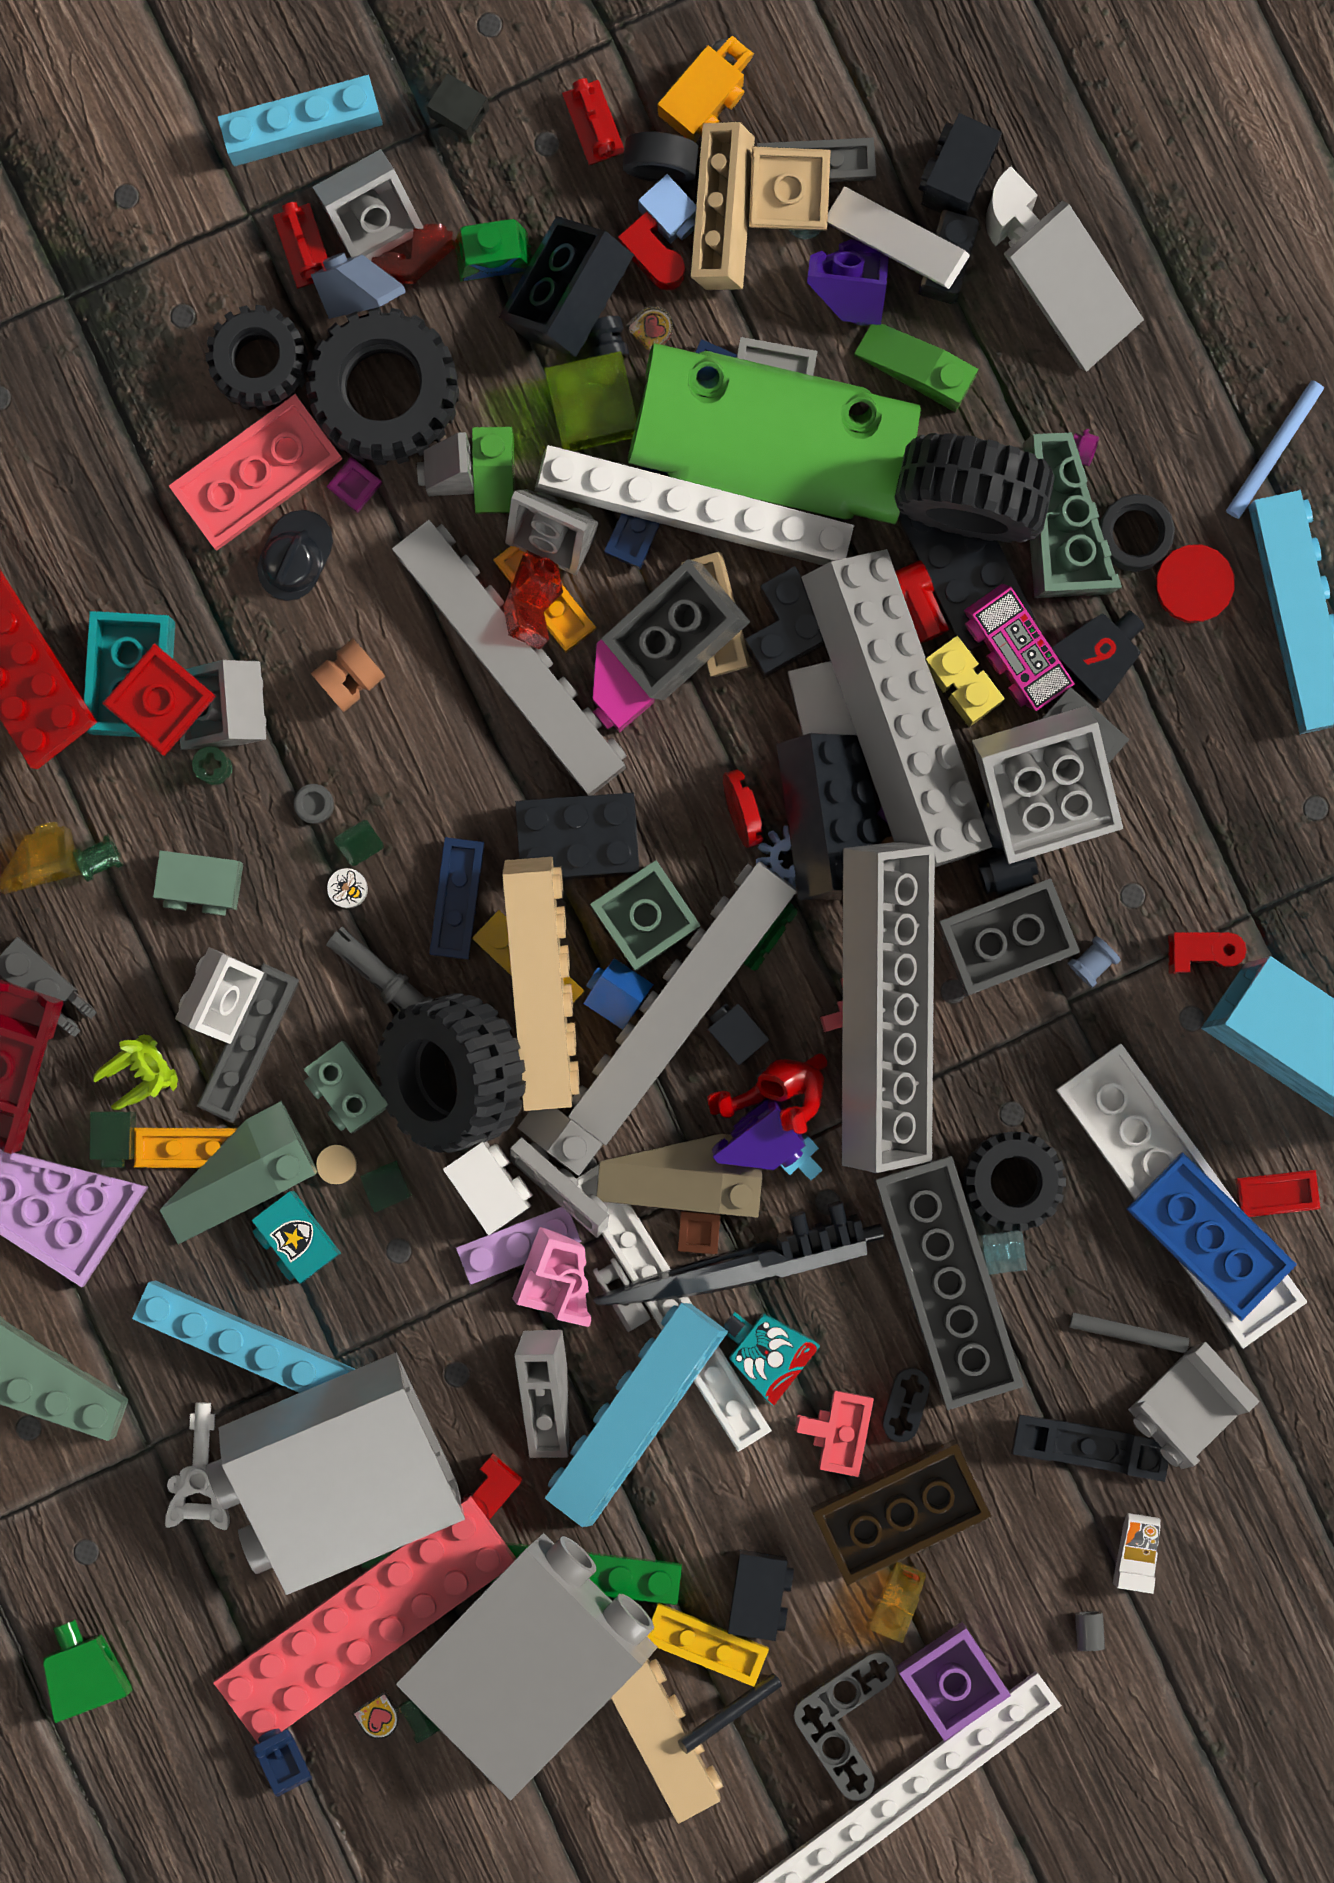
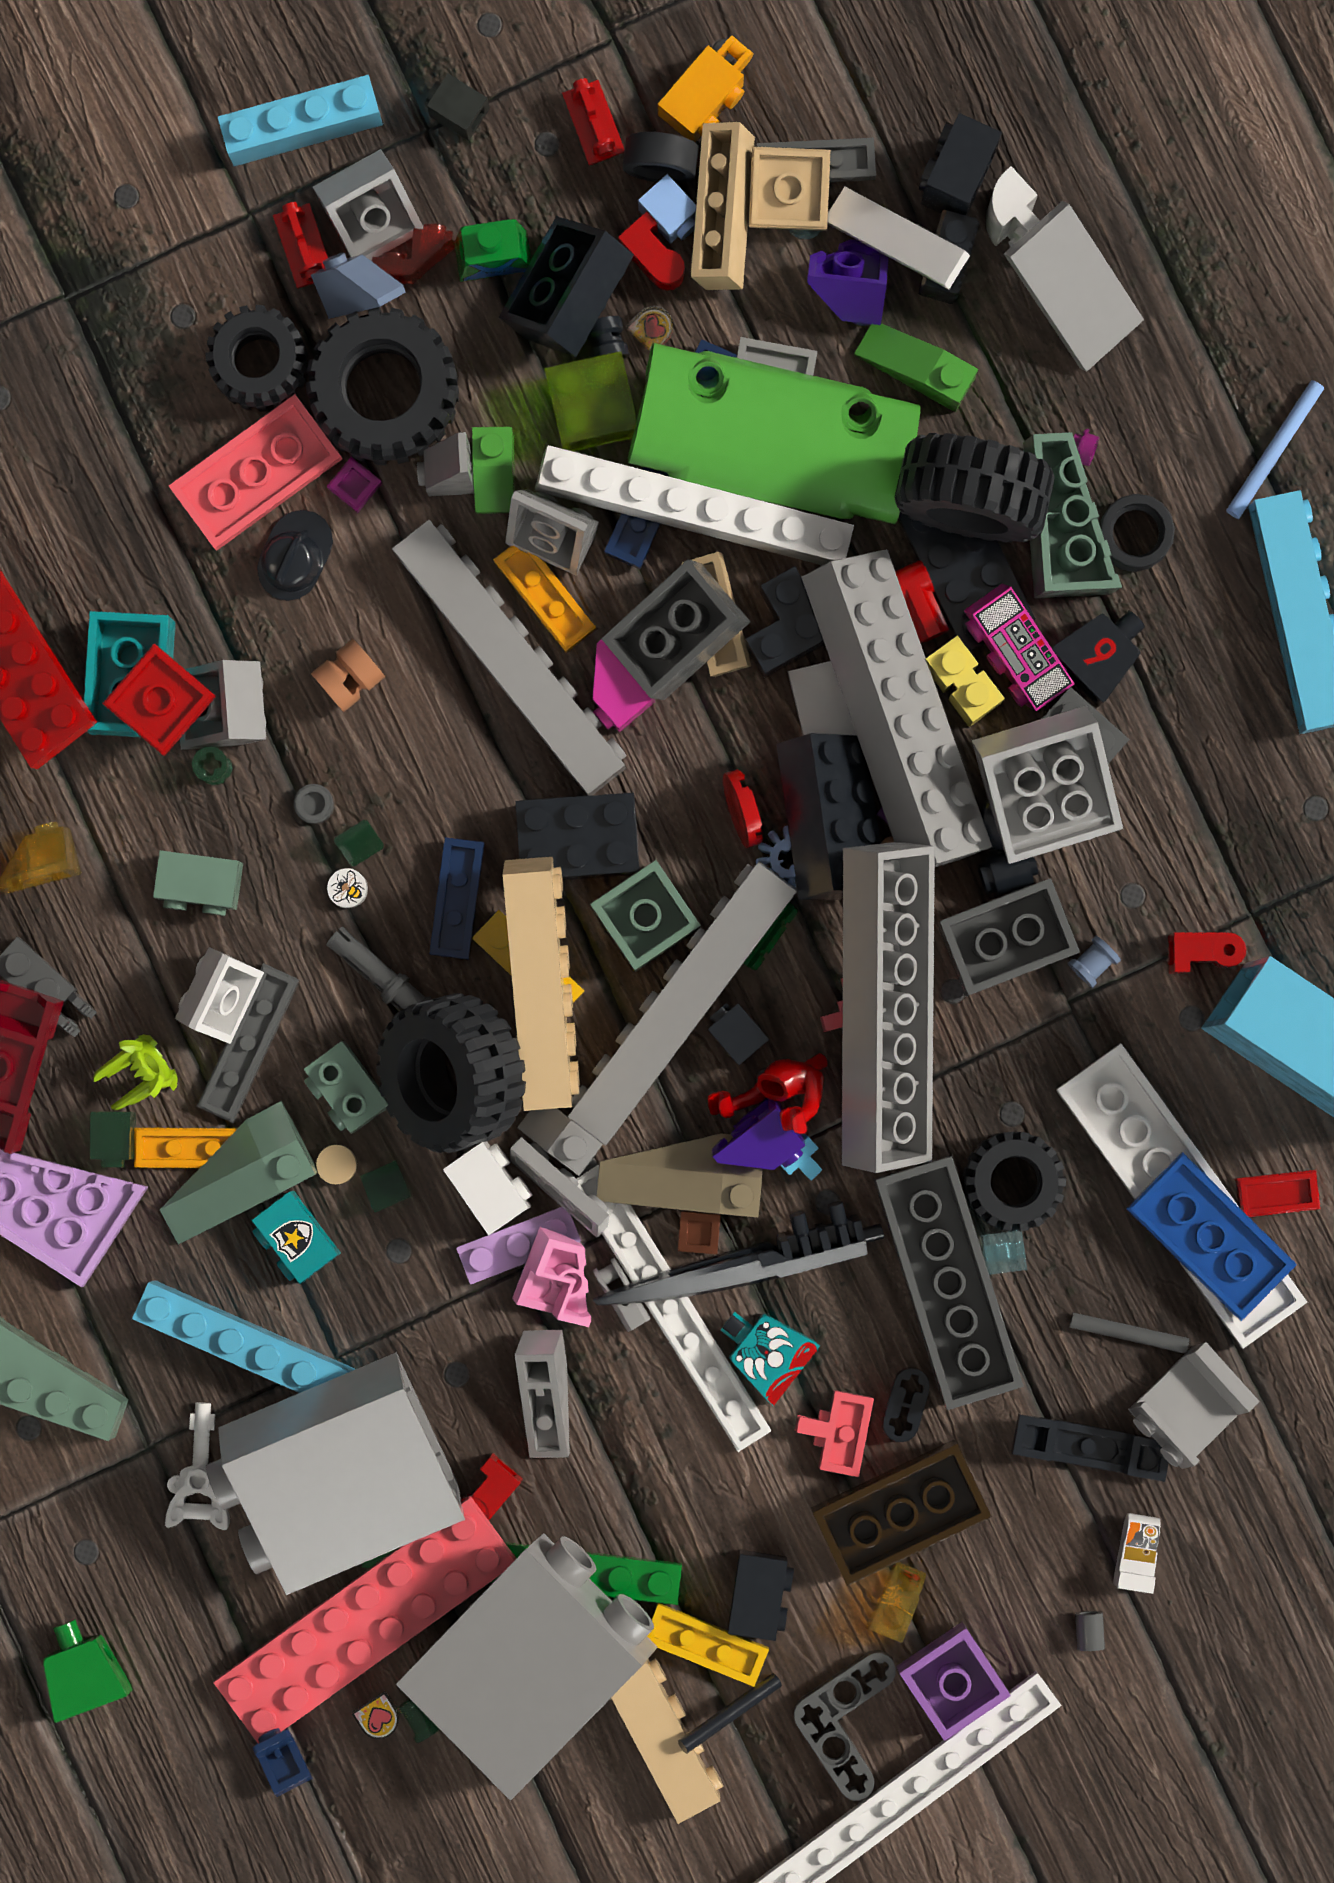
clear green bush [73,834,124,882] -> none
clear red slope [504,550,563,649] -> none
medium azure brick [545,1303,728,1527] -> none
blue brick [583,958,654,1030] -> none
red tile [1155,545,1234,623] -> none

